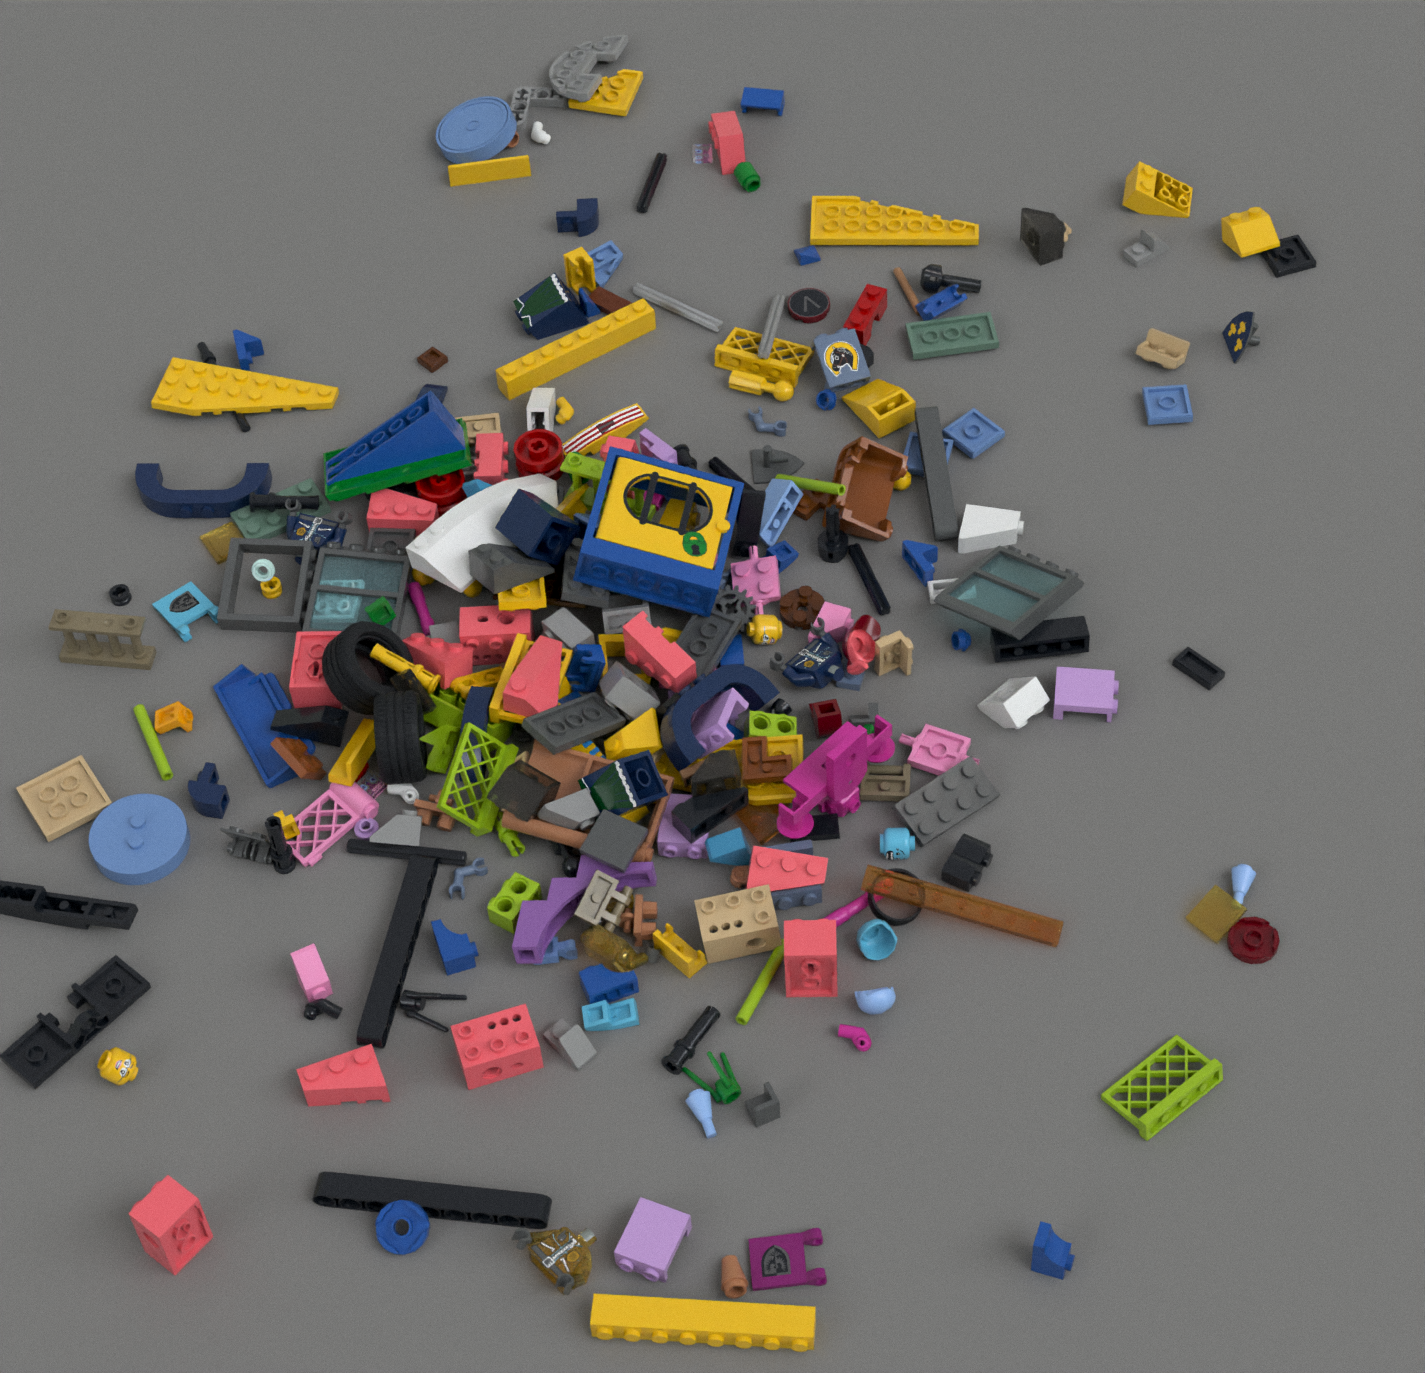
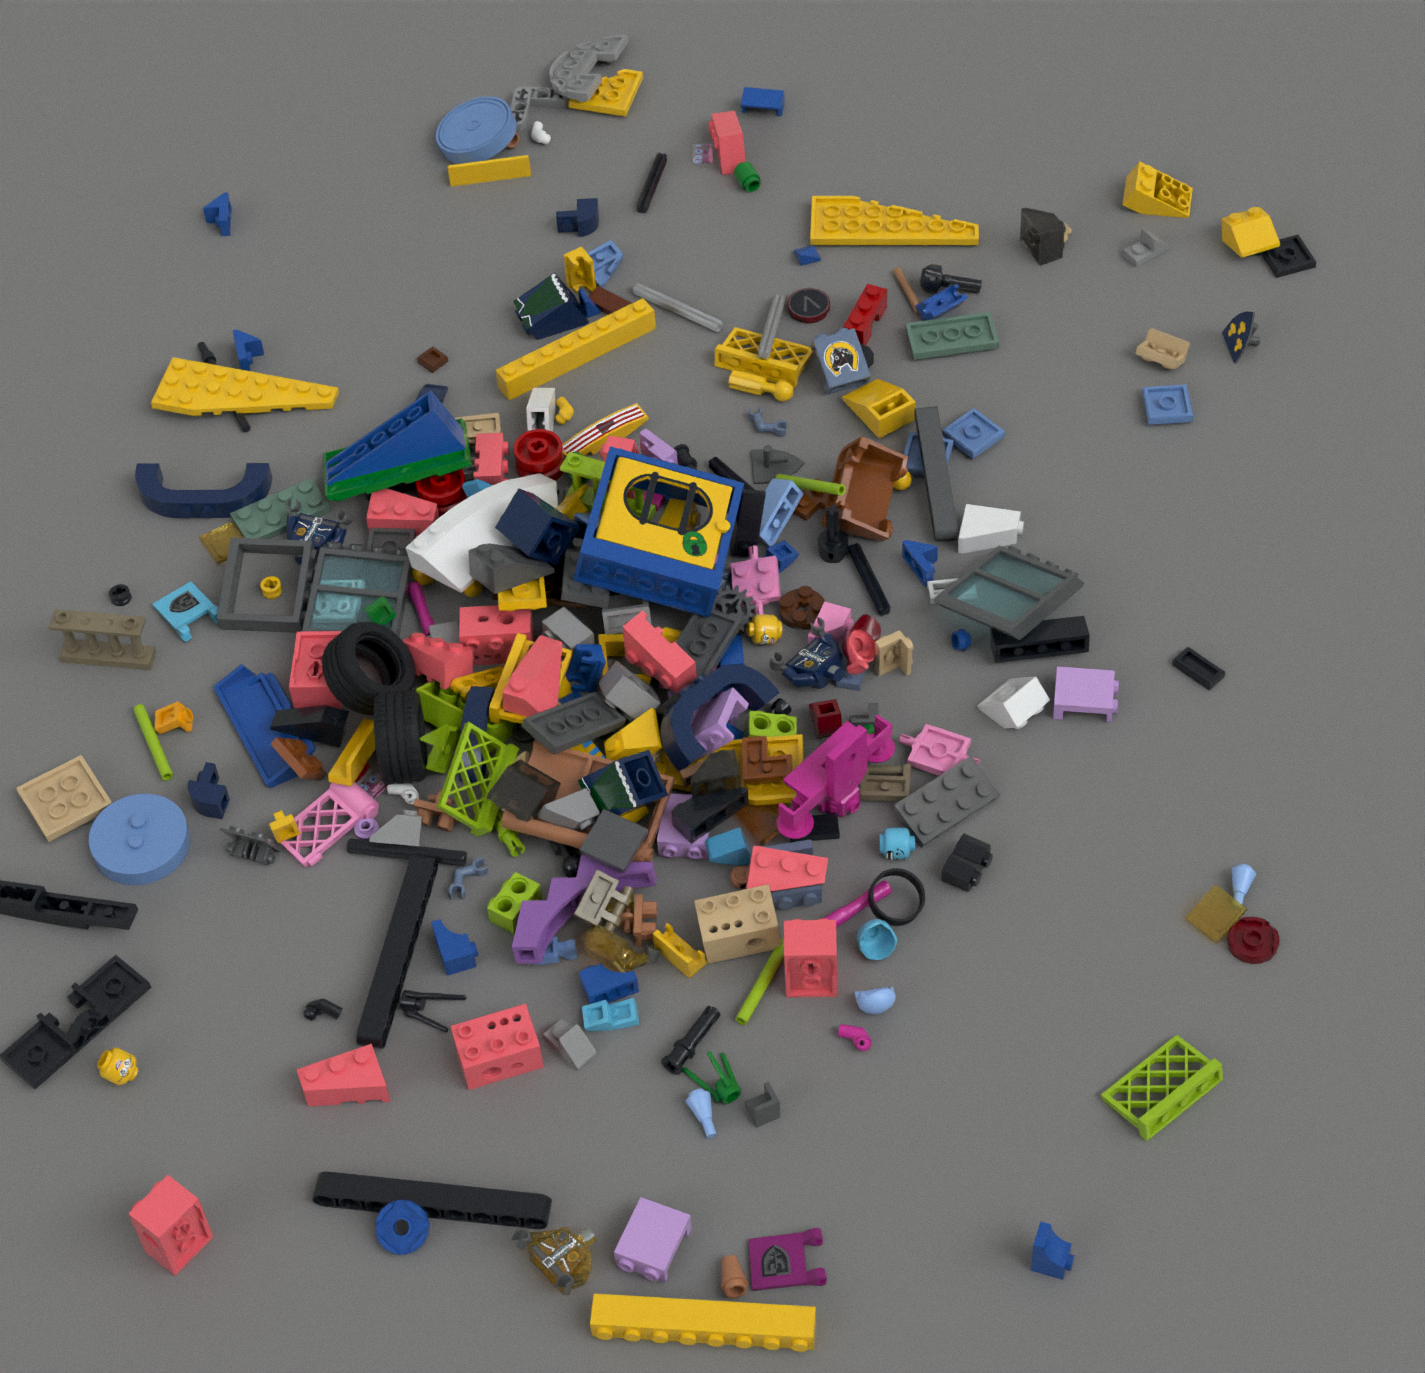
black pin [250,492,319,512] -> none
light aqua plate [252,559,275,582] -> none
black pin [265,816,296,874] -> none
bright pink slope [290,943,333,1002] -> none
yellow pin [370,643,441,695] -> none
clear smoke tile [390,668,437,715] -> none
blue plate [816,389,837,411] -> none
clear orange tile [860,864,1064,948] -> none
none -> blue slope [203,192,232,236]

